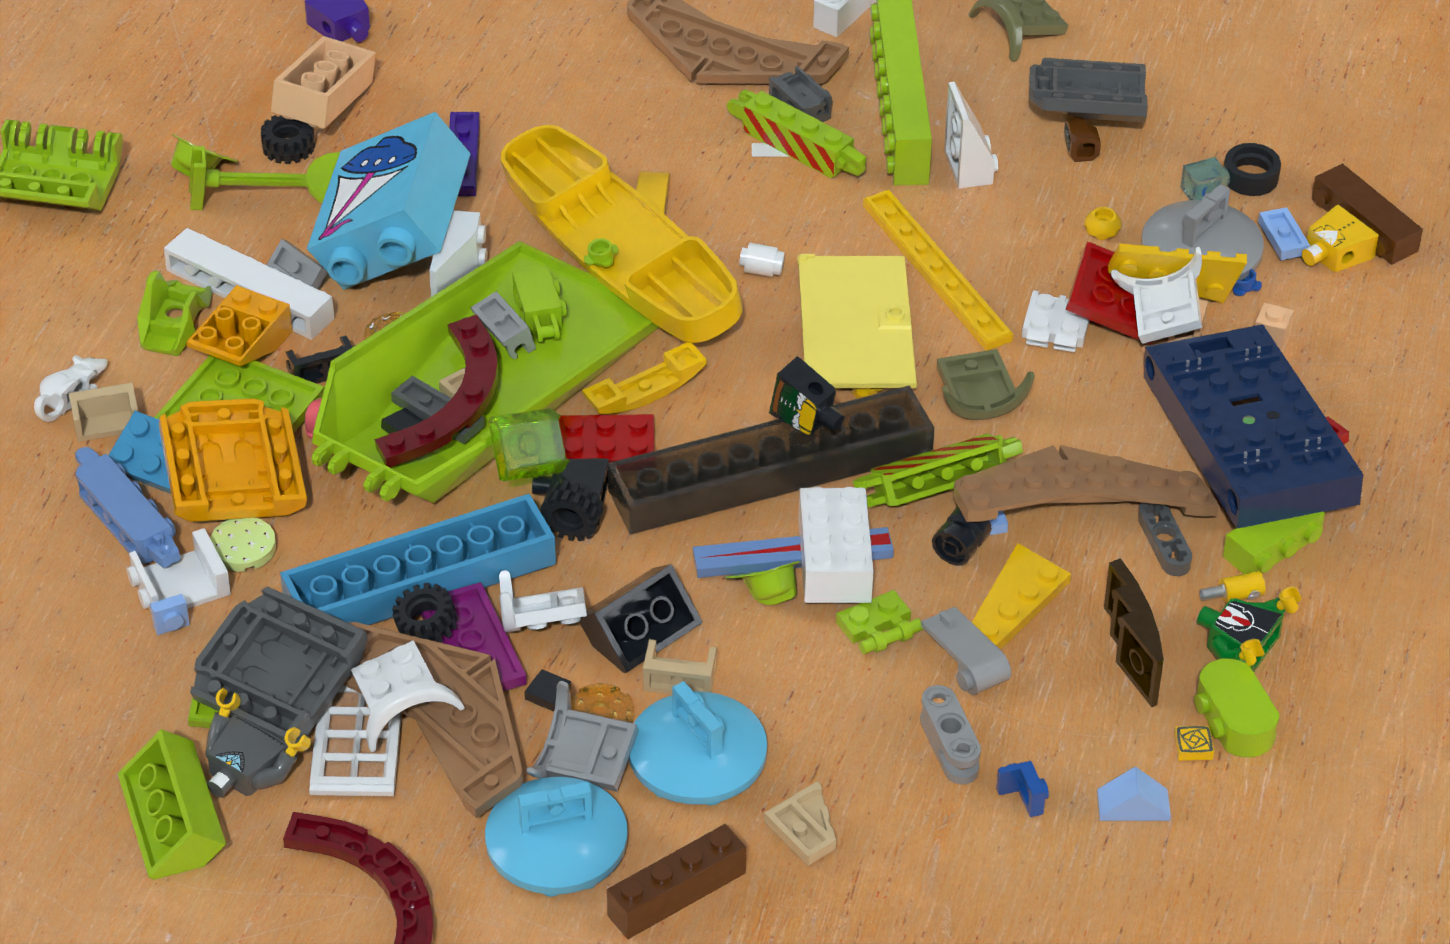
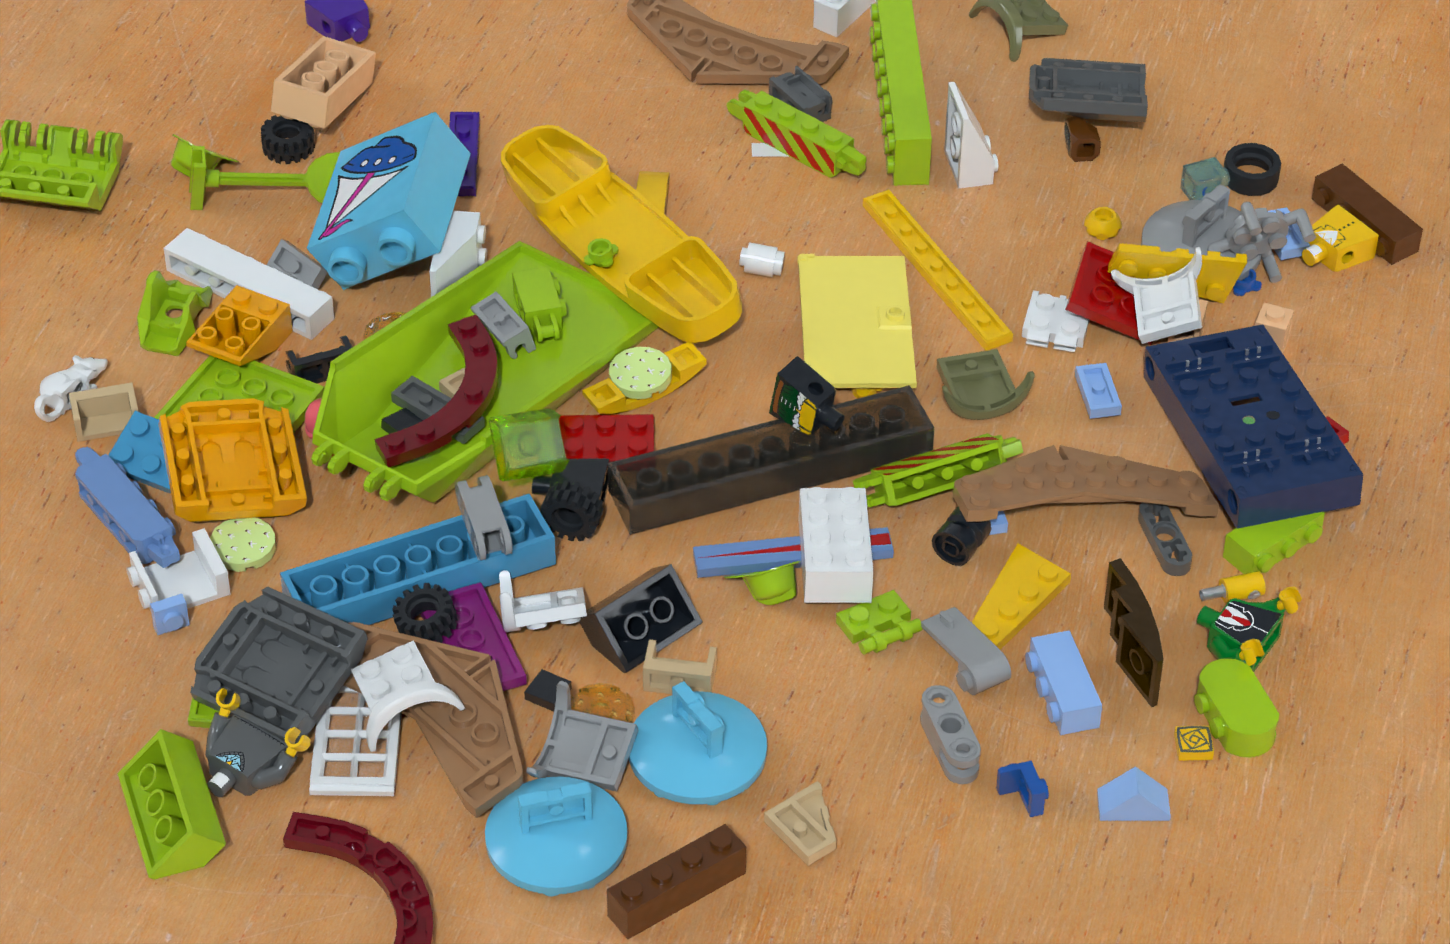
none -> light grey piece [455,475,512,561]
none -> yellowish green tile [609,347,672,399]
none -> light blue brick [1025,630,1102,735]
none -> light blue plate [1075,363,1122,419]
none -> light grey plate [1208,202,1316,283]

